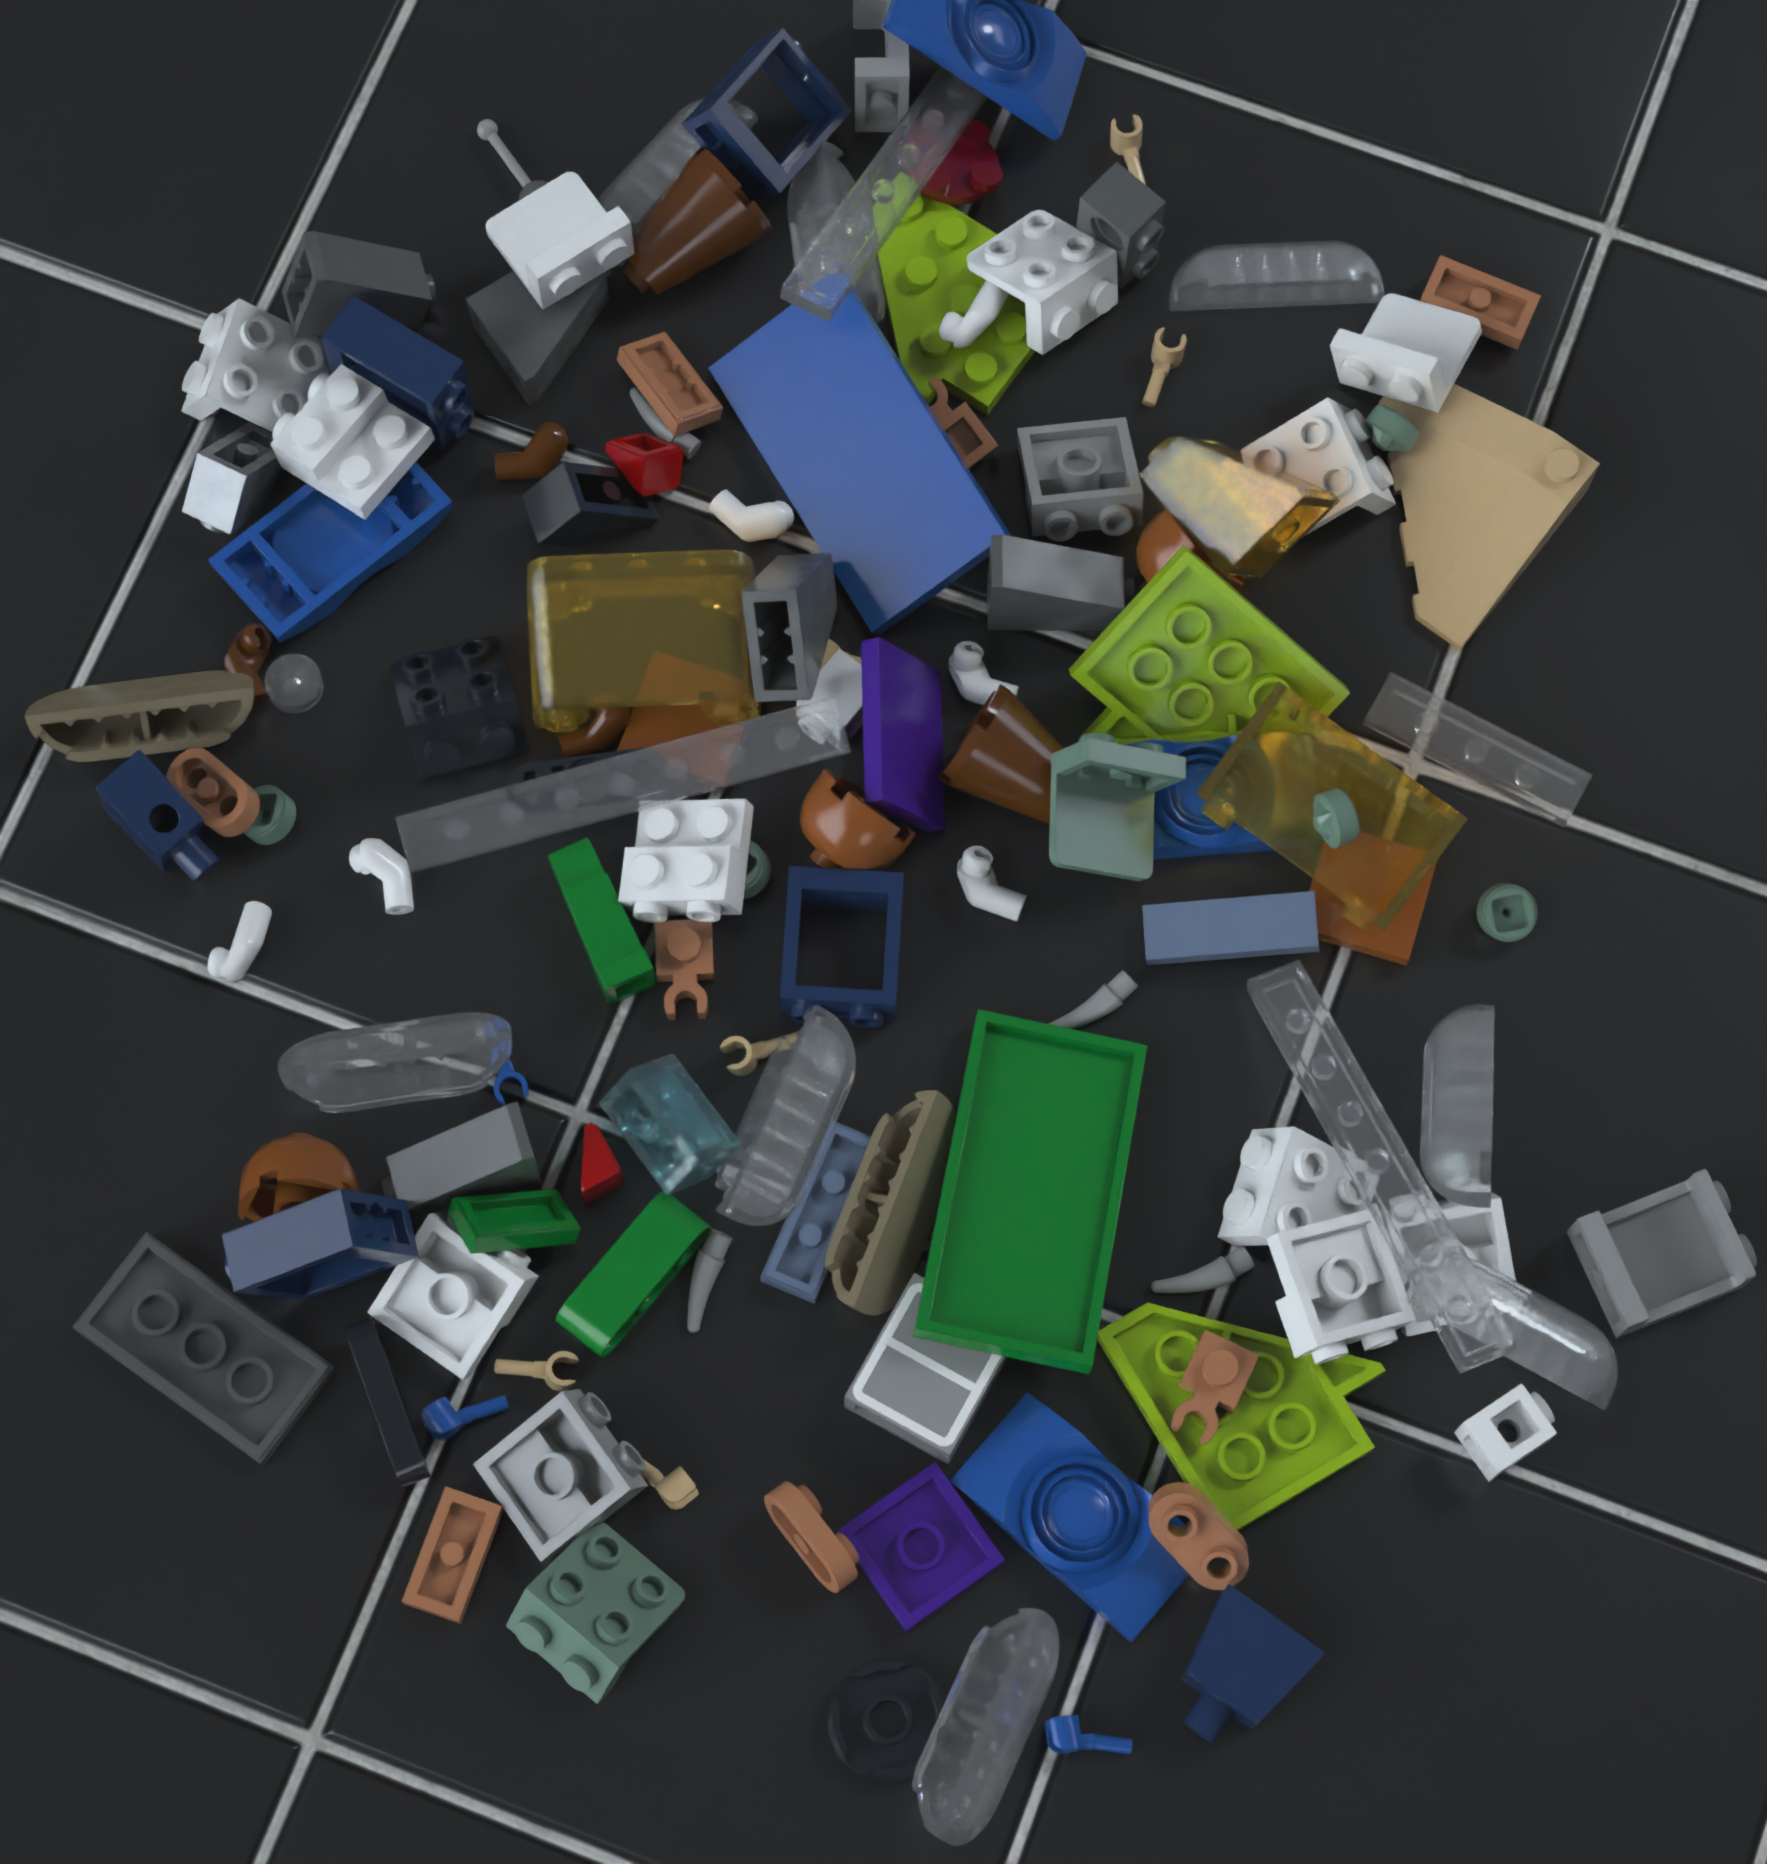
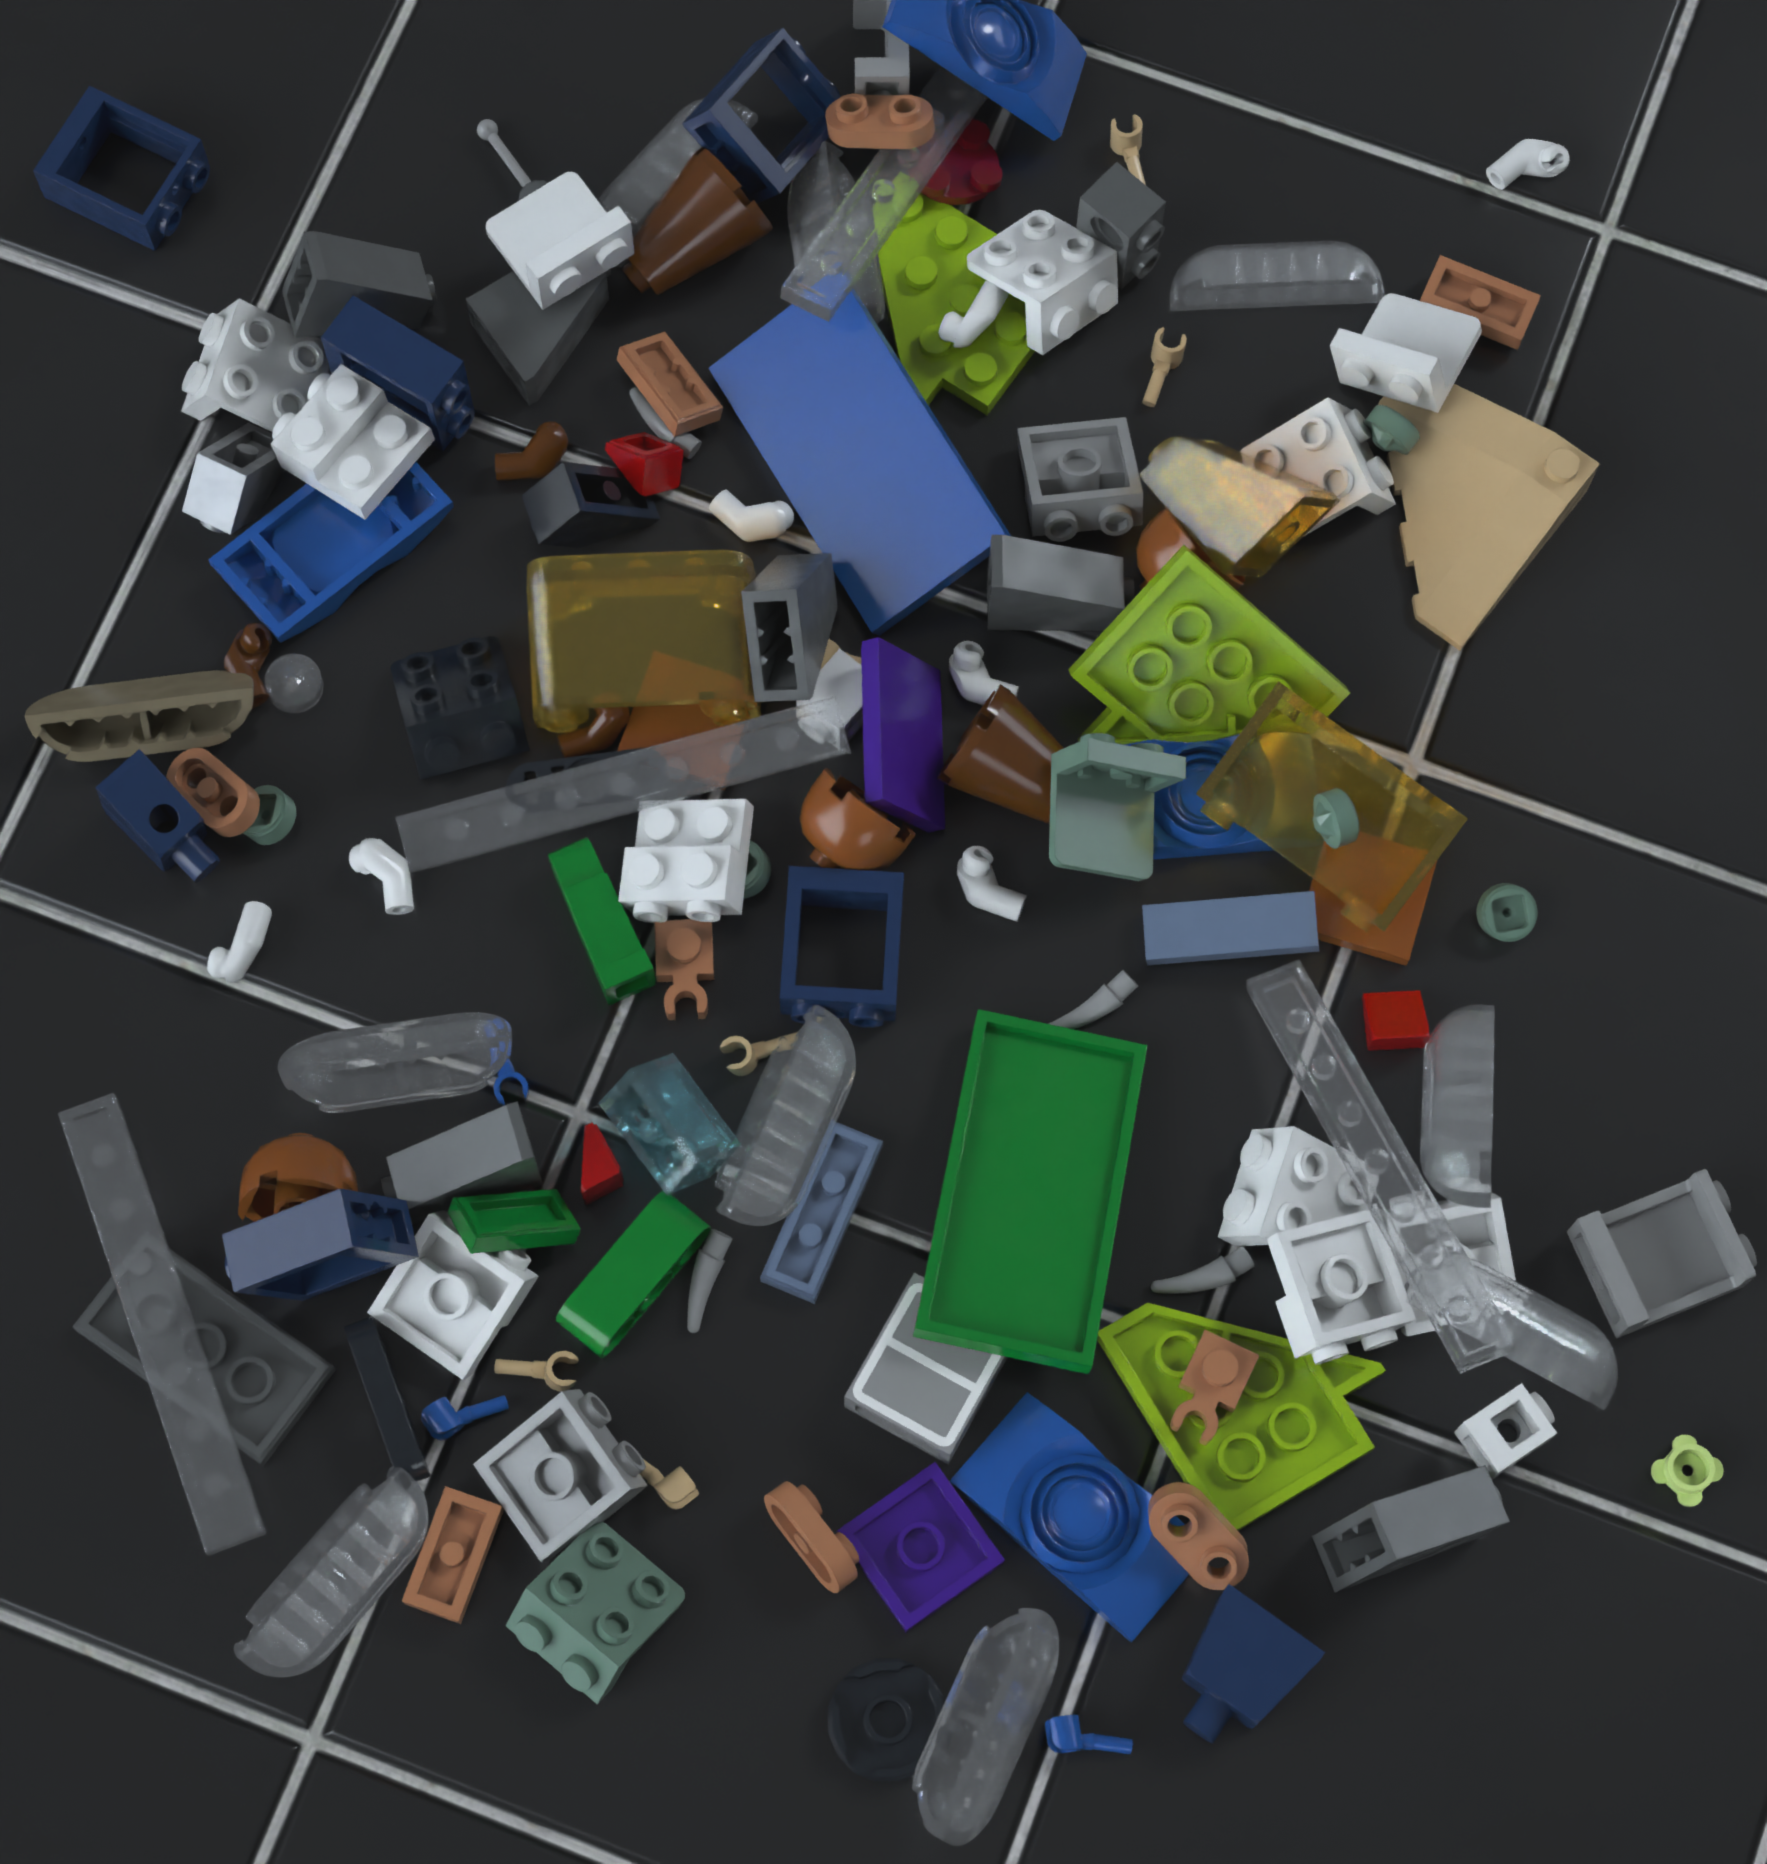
dark tan brick [825,1090,956,1316] -> none
nougat plate [928,377,999,470] -> none
clear tile [1363,672,1592,828] -> none
none -> dark blue window [33,86,210,251]
none -> clear tile [58,1093,267,1556]
none -> clear brick [234,1467,429,1677]
none -> nougat plate [825,94,935,149]
none -> dark grey slope [1312,1465,1510,1593]
none -> red slope [1362,990,1430,1051]
none -> white arm [1486,139,1570,190]
none -> yellowish green plate [1651,1435,1724,1507]

